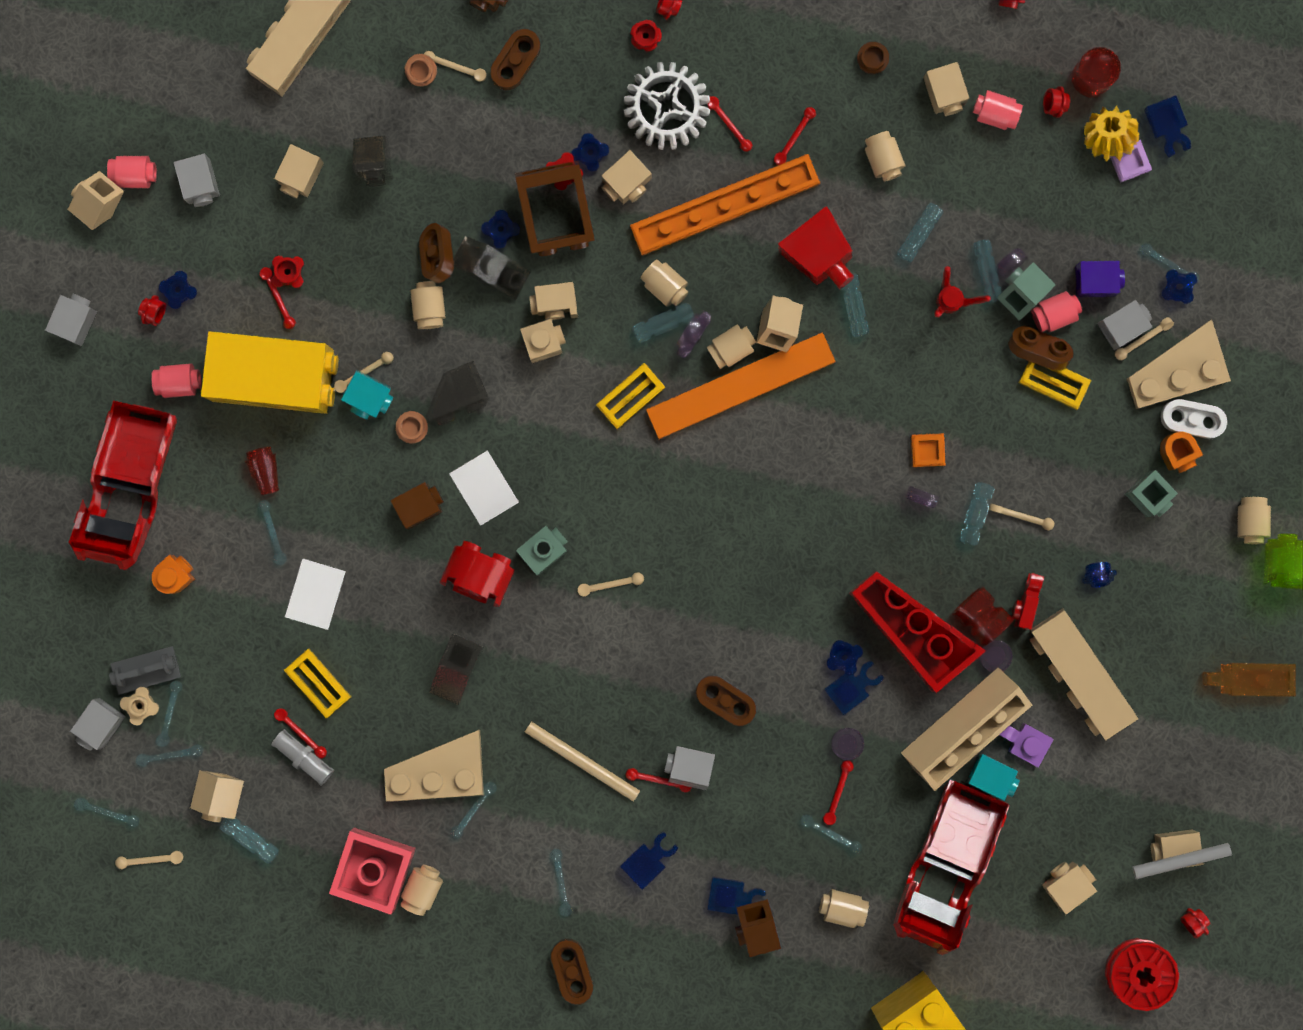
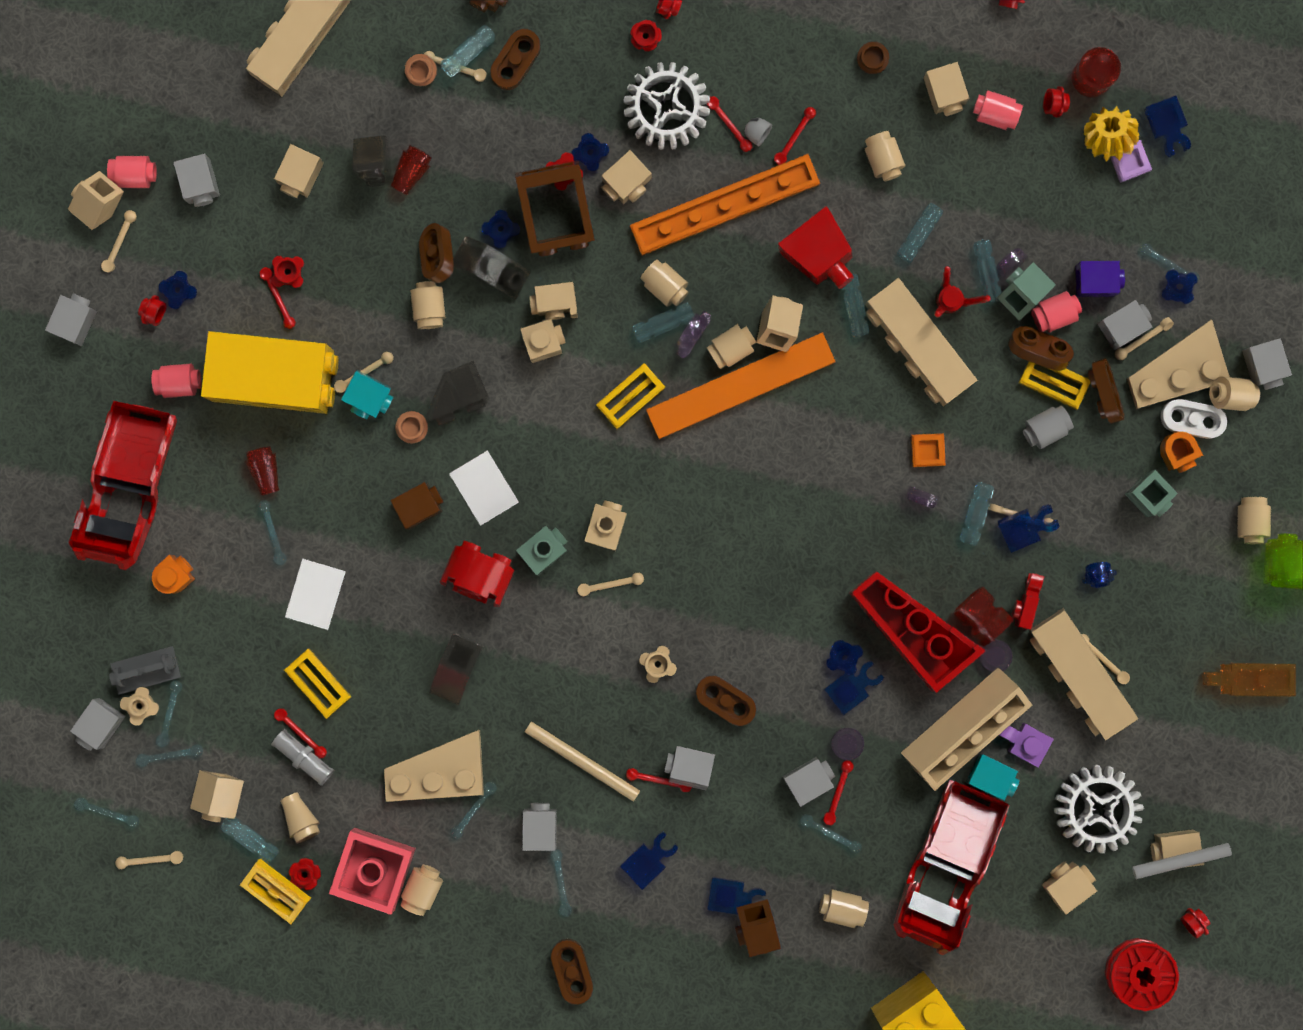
none -> tan hinge [101,210,137,273]
none -> yellow tile [240,859,311,924]
none -> tan cone [280,792,320,844]
none -> red plate [289,858,321,890]
none -> clear red cone [391,145,432,195]
none -> clear light blue axle [441,25,495,77]
none -> light grey brick [523,803,557,851]
none -> tan brick [584,500,627,551]
none -> tan plate [639,646,677,683]
none -> light grey hinge [745,118,772,147]
none -> light grey brick [783,757,835,807]
none -> tan brick [865,278,978,406]
none -> clear blue plate [998,505,1060,553]
none -> light grey brick [1023,406,1074,449]
none -> white gear [1054,765,1144,853]
none -> tan hinge [1081,634,1130,684]
none -> reddish brown plate [1088,358,1124,424]
none -> tan brick [1209,377,1260,411]
none -> light grey brick [1242,338,1292,390]

